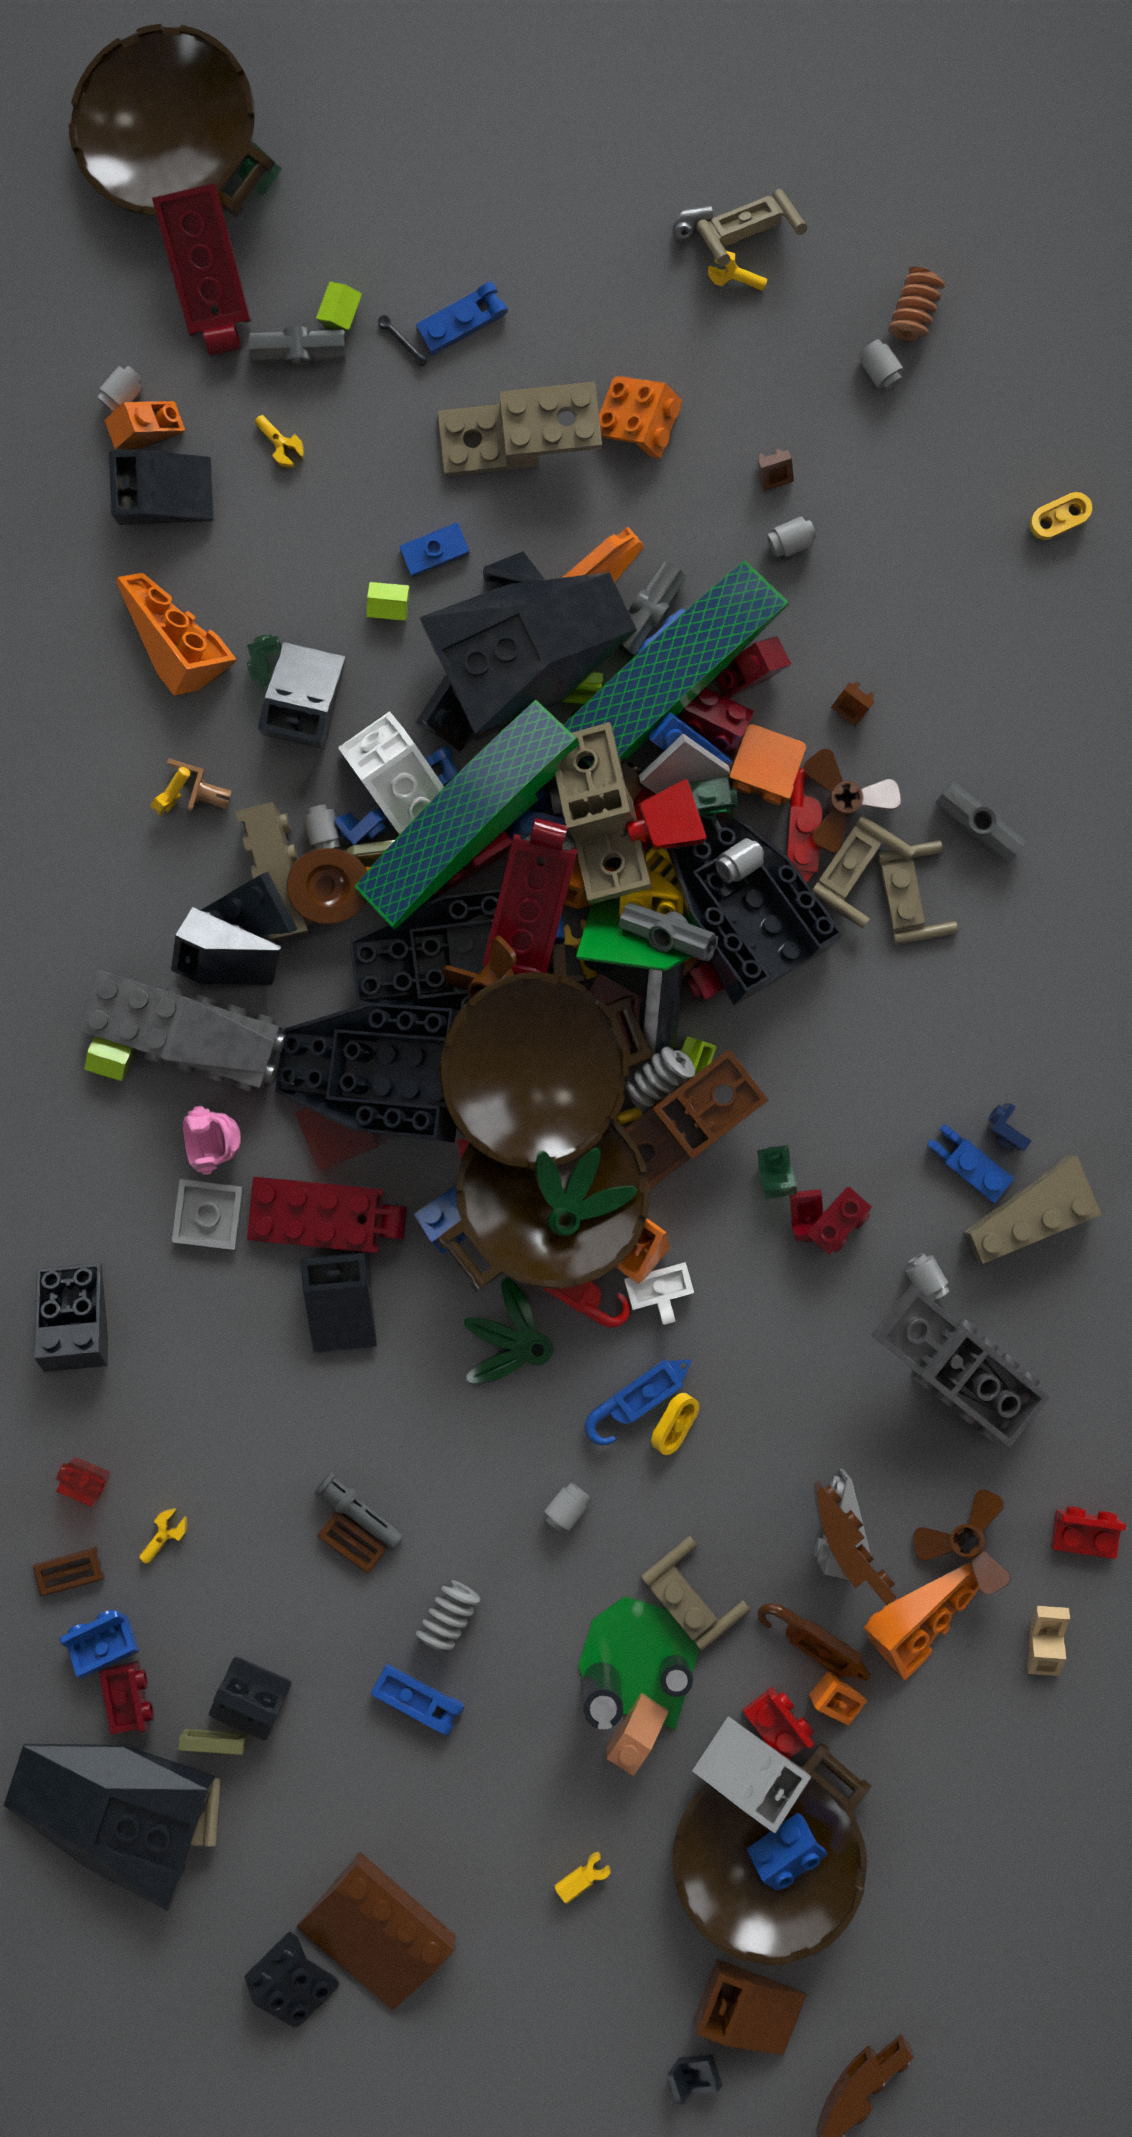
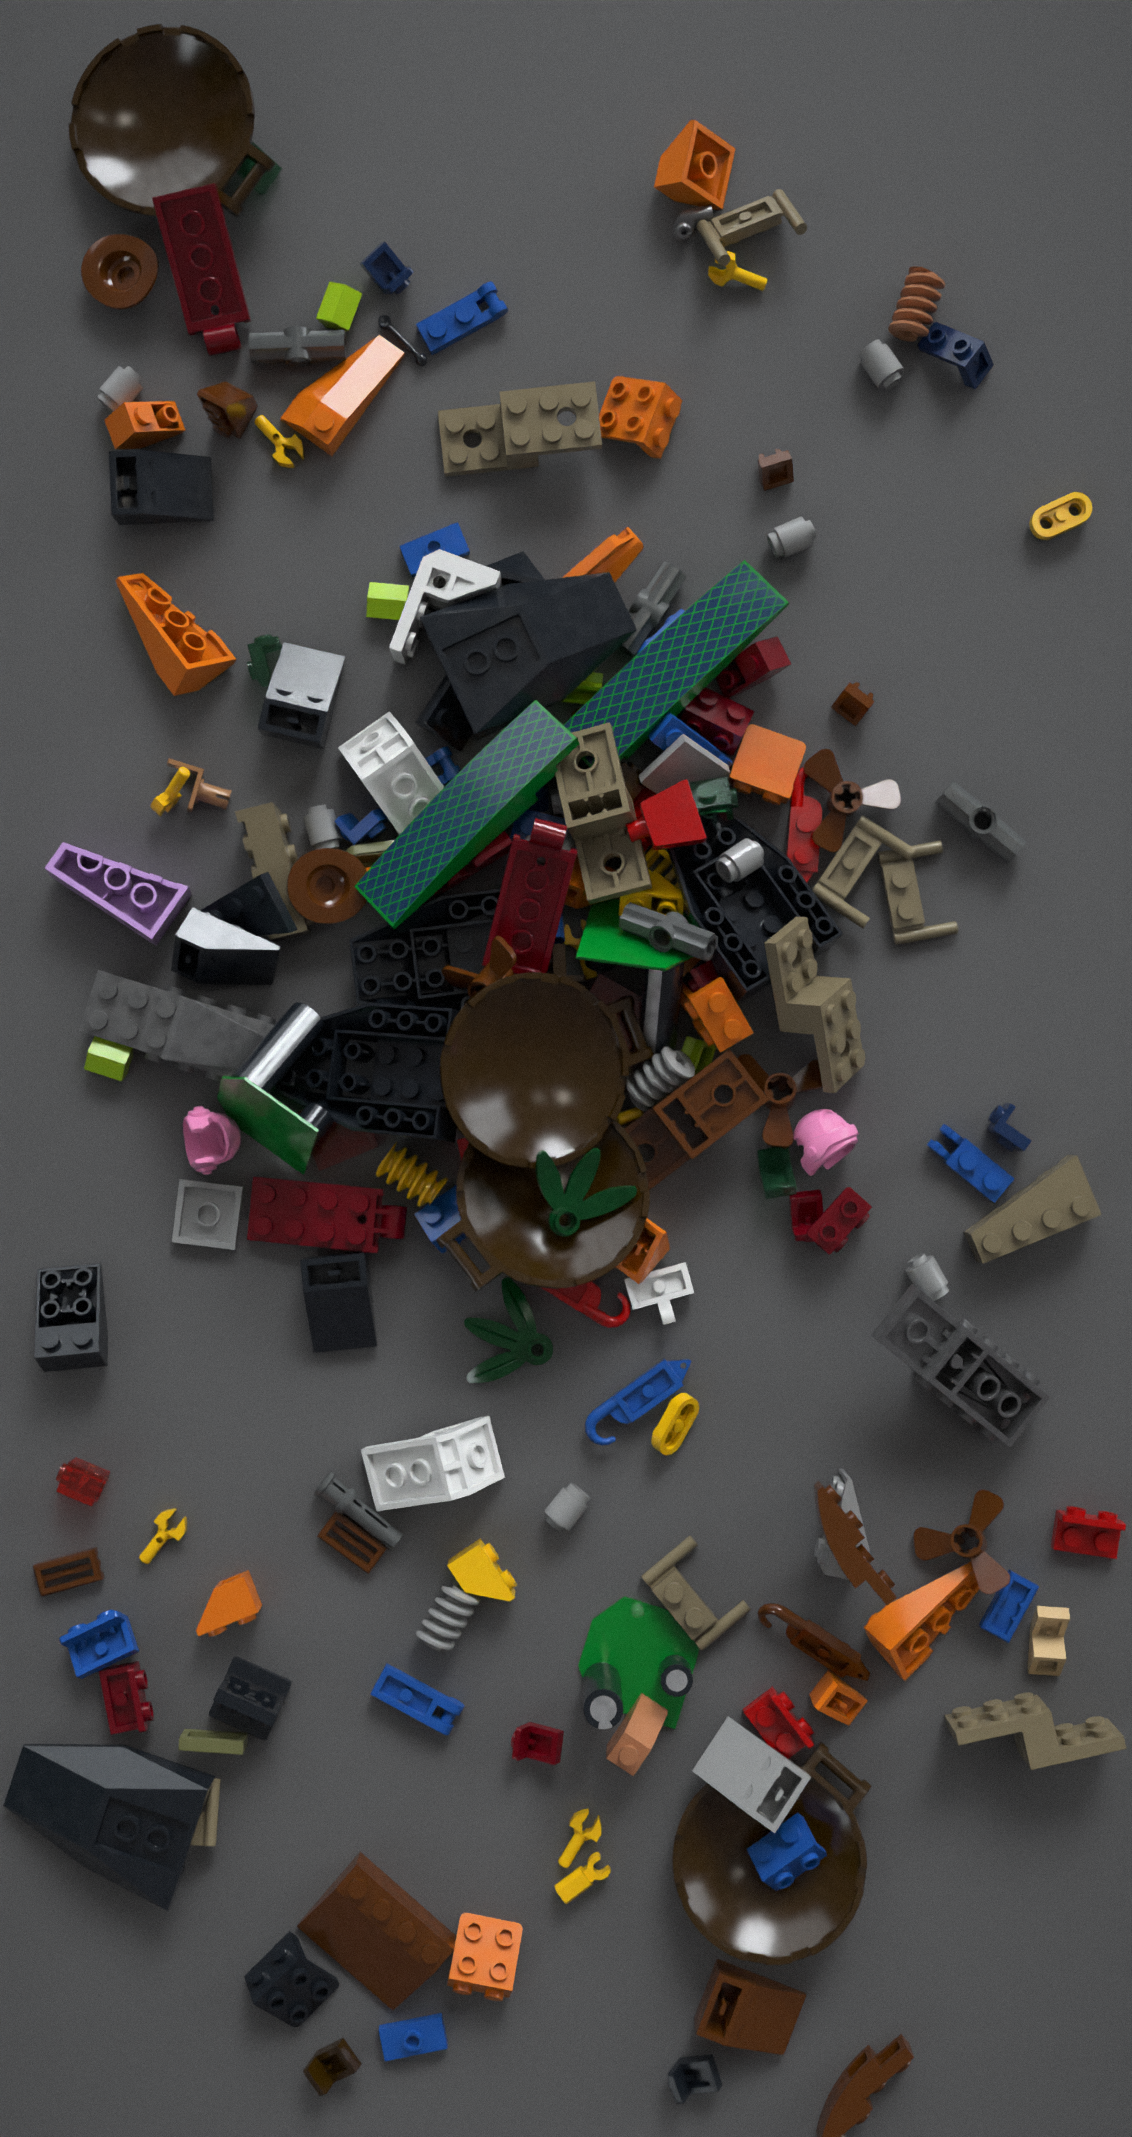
none -> lavender wedge [45,842,192,946]
none -> reddish brown hat [81,234,159,310]
none -> orange slope [196,1570,262,1637]
none -> reddish brown slope [197,381,258,439]
none -> piece [217,1002,334,1175]
none -> orange wedge [280,335,405,456]
none -> dark brown bracket [303,2038,362,2096]
none -> dark blue bracket [359,241,414,295]
none -> white bracket [361,1416,505,1511]
none -> yellow piece [376,1142,449,1207]
none -> blue plate [379,2013,448,2061]
none -> white bracket [389,549,502,665]
none -> orange bracket [446,1913,523,2001]
none -> yellow slope [447,1538,517,1602]
none -> dark red bracket [511,1722,564,1765]
none -> yellow bar [558,1808,601,1868]
none -> orange slope [654,120,735,210]
none -> orange bracket [680,977,754,1053]
none -> reddish brown piece [737,1054,823,1148]
none -> dark tan bracket [764,917,865,1093]
none -> bright pink helmet [793,1109,859,1176]
none -> dark blue bracket [918,322,994,389]
none -> dark tan bracket [944,1692,1127,1770]
none -> blue plate [979,1569,1039,1643]

